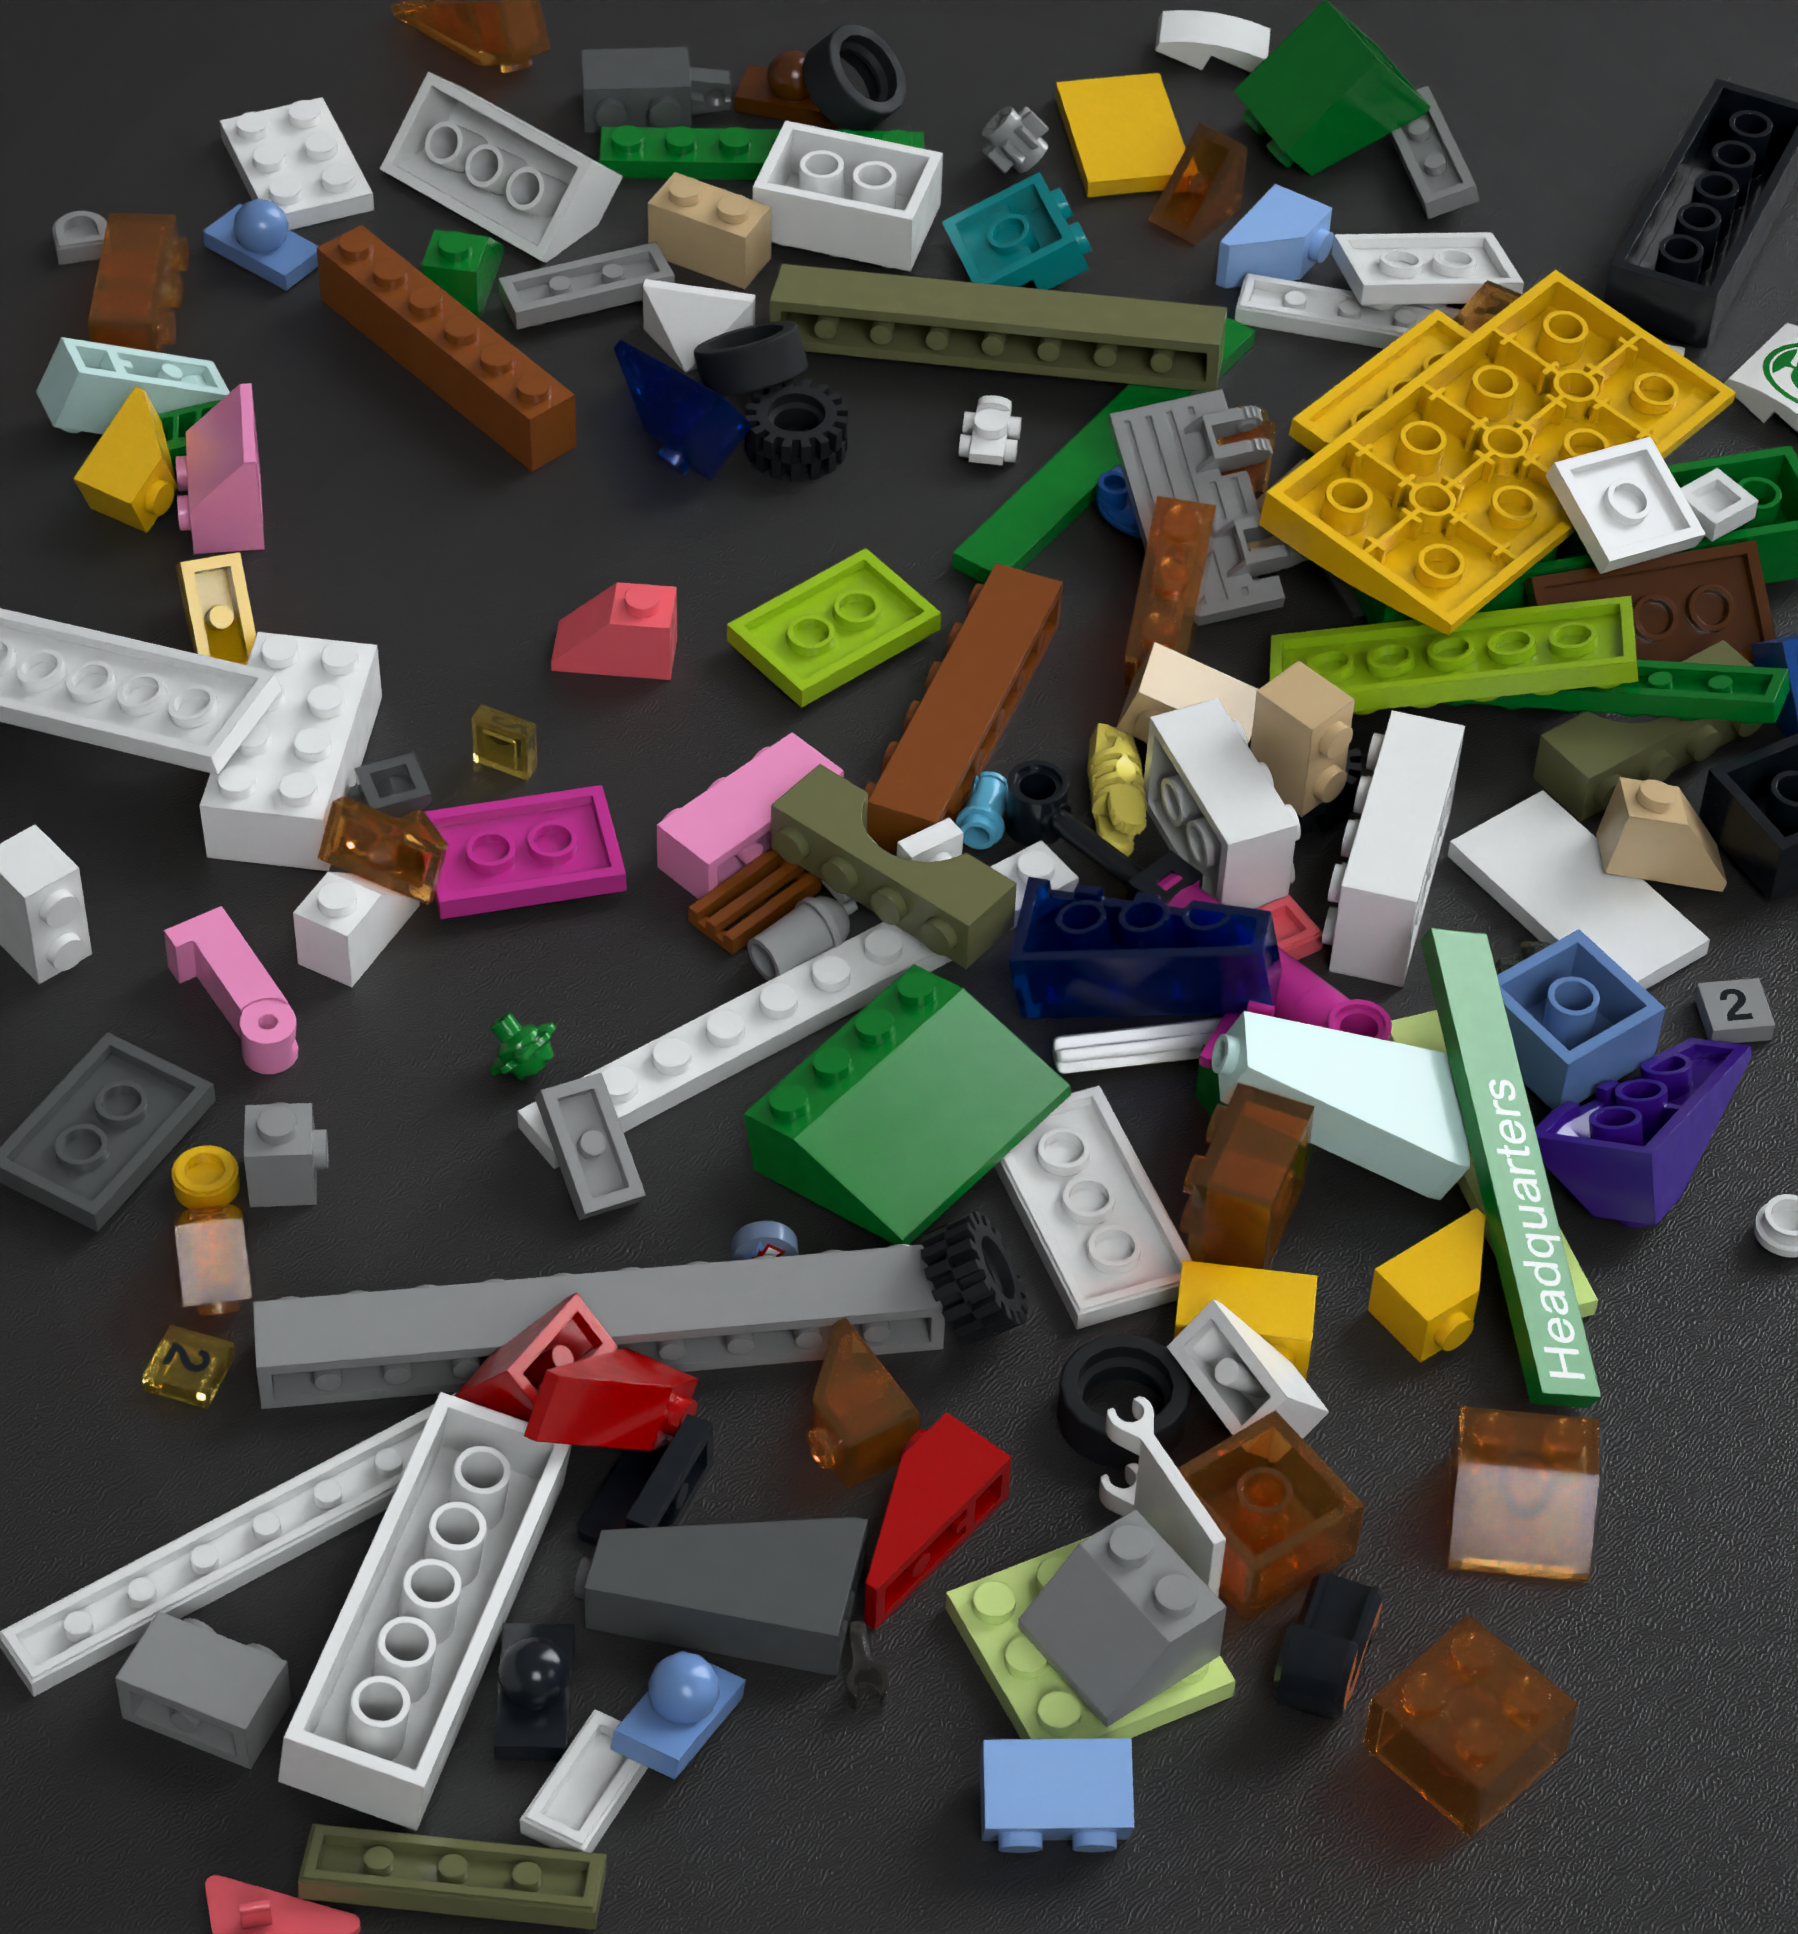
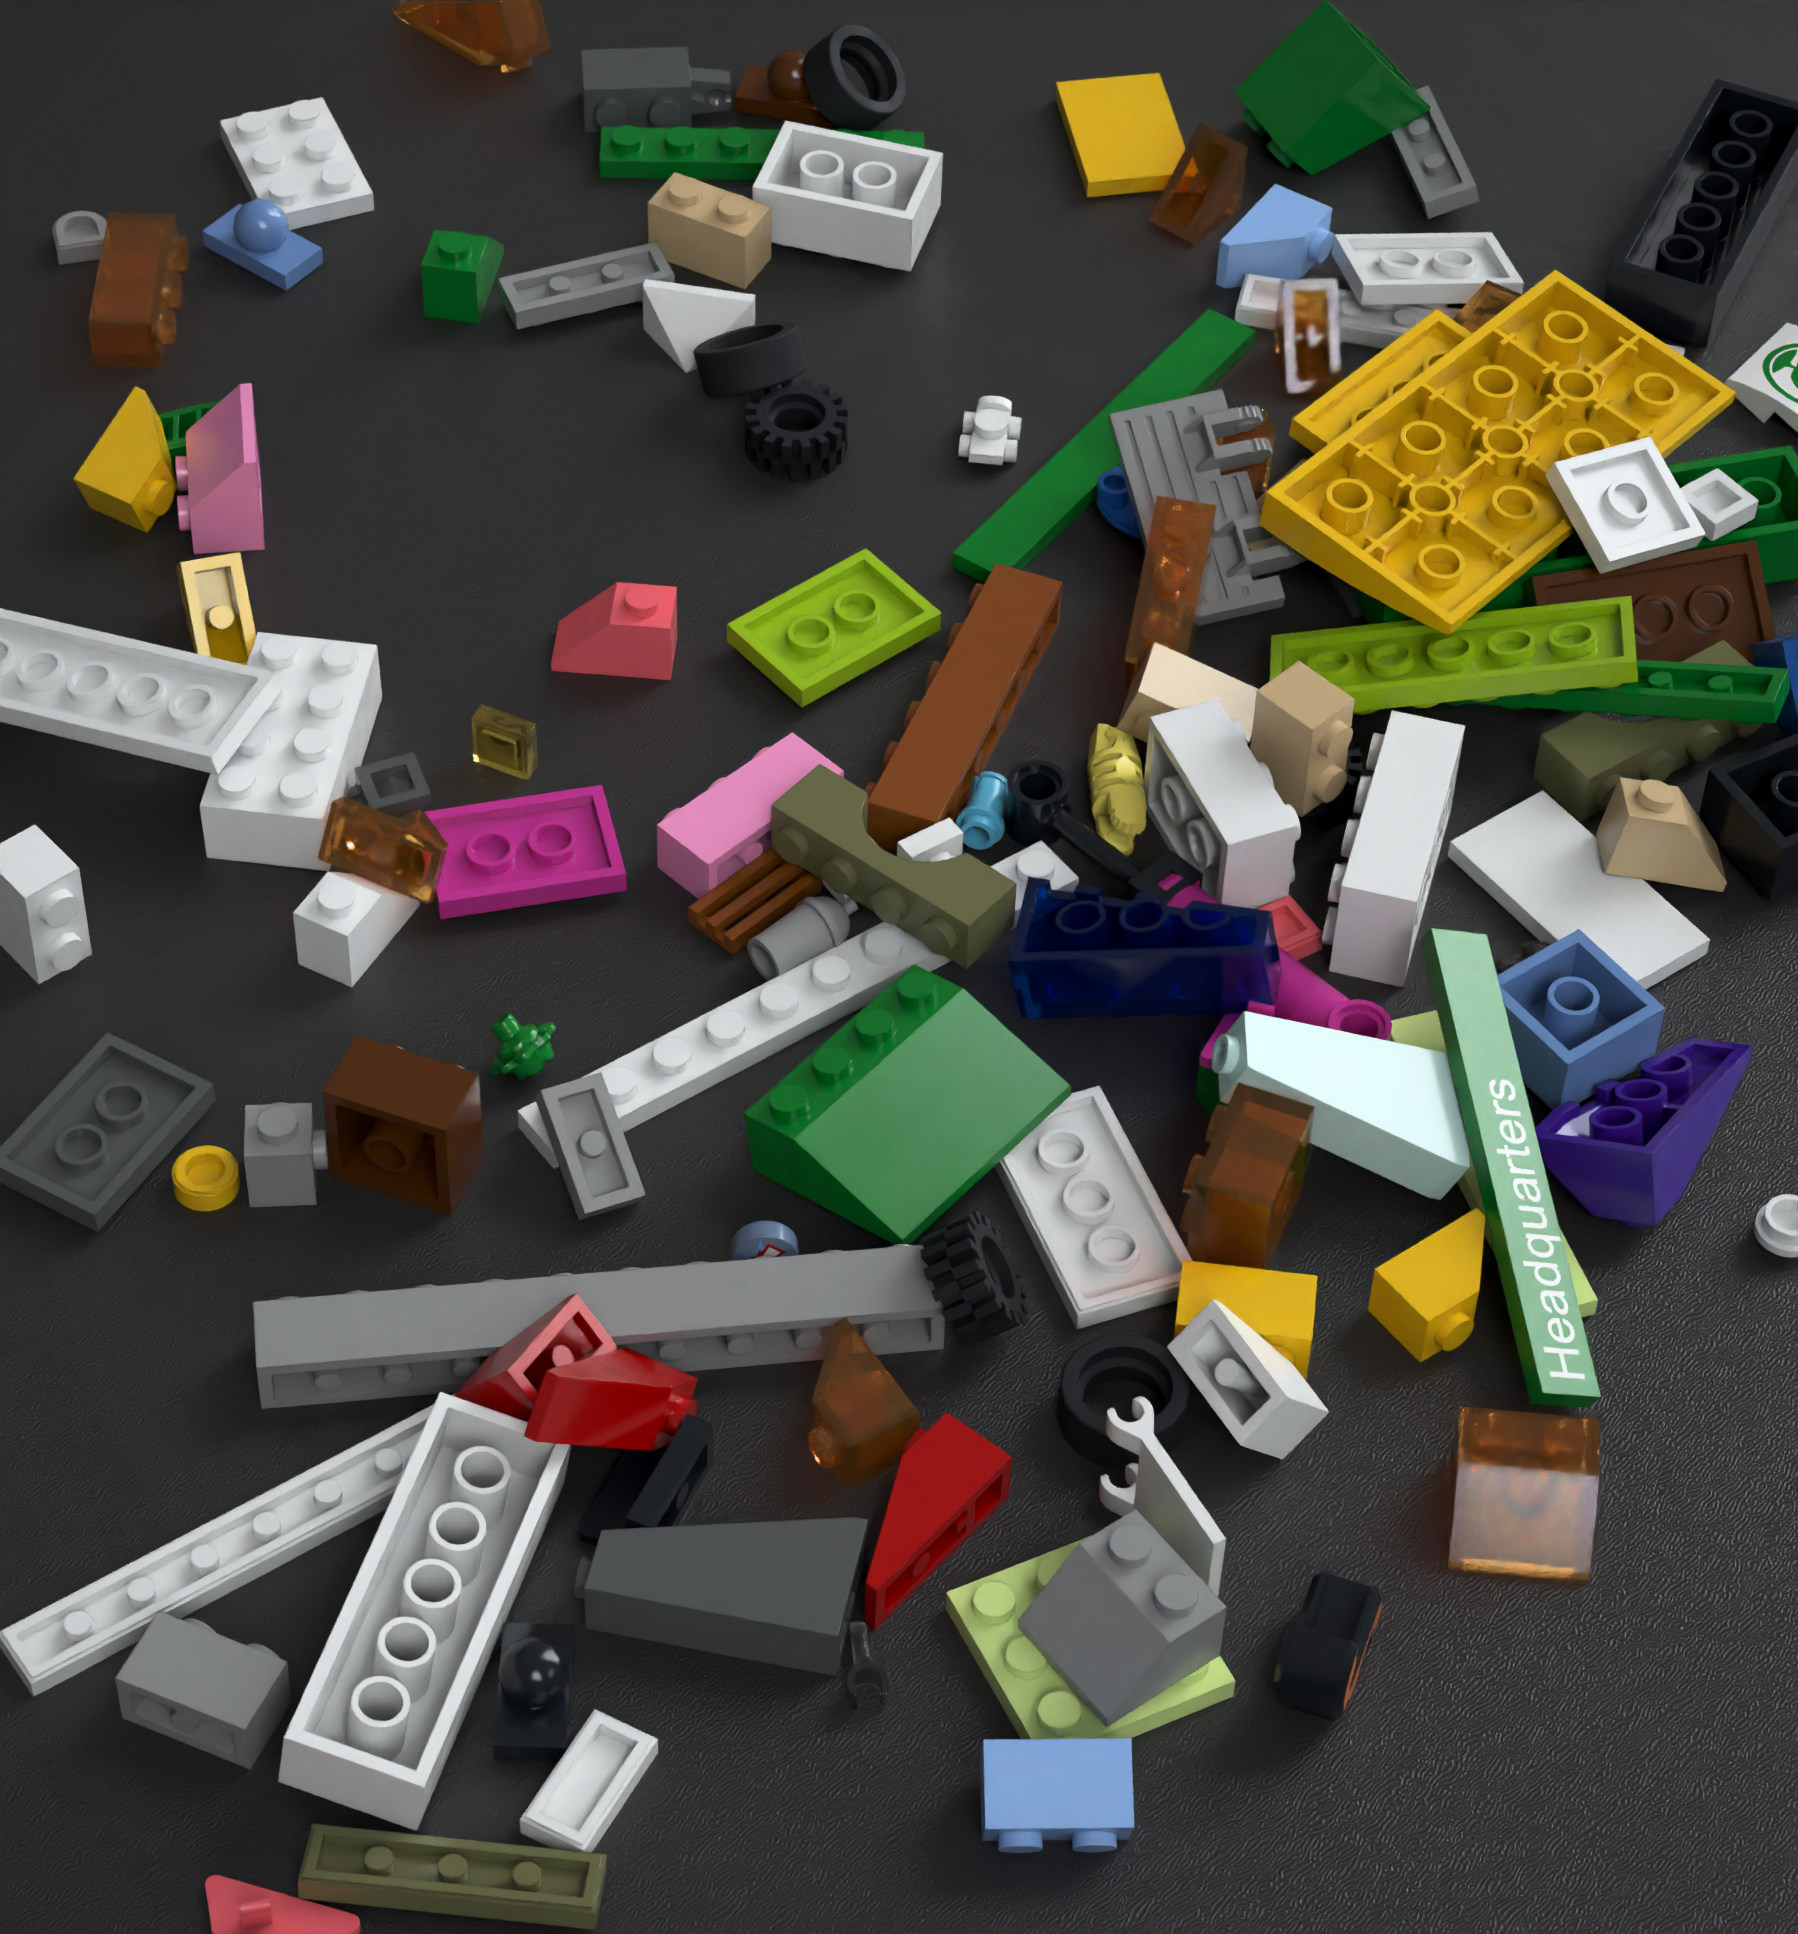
light aqua slope [36,337,230,434] -> none
clear yellow tile [142,1324,235,1409] -> none
bright pink leg [164,906,299,1074] -> none
clear orange slope [174,1203,252,1315] -> none
dark orange brick [317,225,577,472] -> none
white slope [380,71,623,263] -> none
medium blue tile [611,1651,746,1779] -> none
clear blue slope [614,339,752,481] -> none
olive brick [769,264,1227,392] -> none
teal plate [942,172,1092,290] -> none
light grey gear [982,106,1049,174] -> none
white axle [1052,1017,1223,1074] -> none
white slope [1155,10,1271,73] -> none
clear orange brick [1178,1410,1365,1621] -> none
clear orange brick [1362,1614,1578,1837] -> none
light grey tile [1694,978,1775,1043] -> none
none -> reddish brown brick [322,1035,484,1216]
none -> clear orange slope [1273,278,1342,394]

